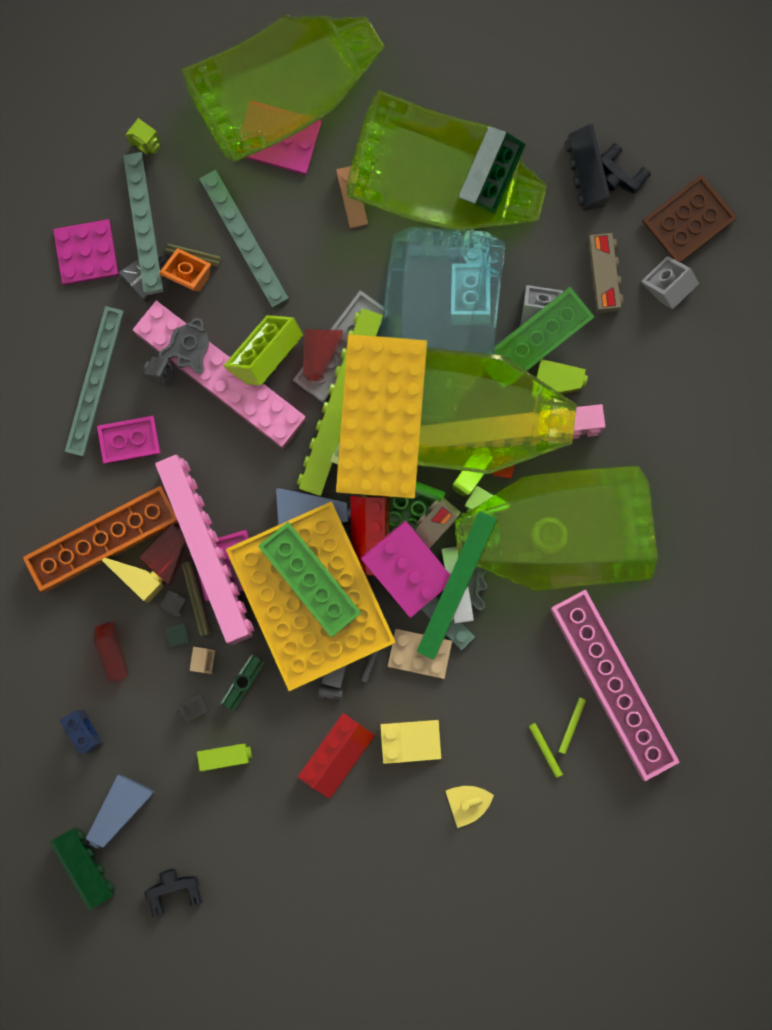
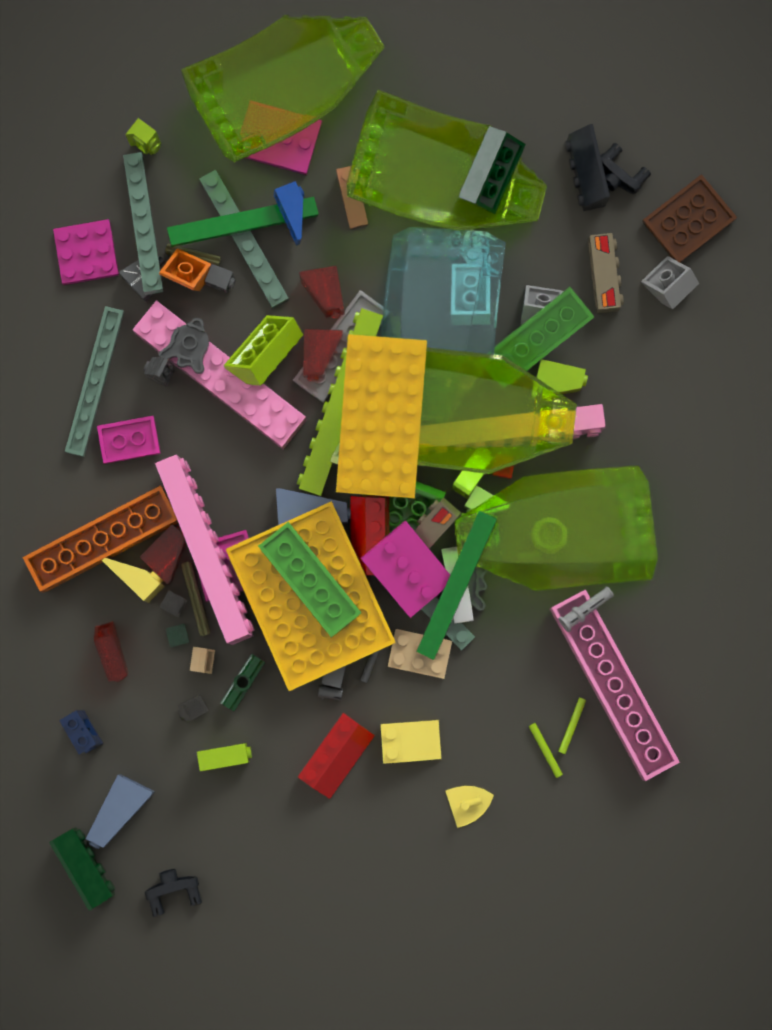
none -> green tile [167,197,319,247]
none -> dark grey brick [205,264,236,293]
none -> blue slope [273,181,304,246]
none -> clear red slope [299,266,345,318]
none -> light grey pin [558,586,614,632]

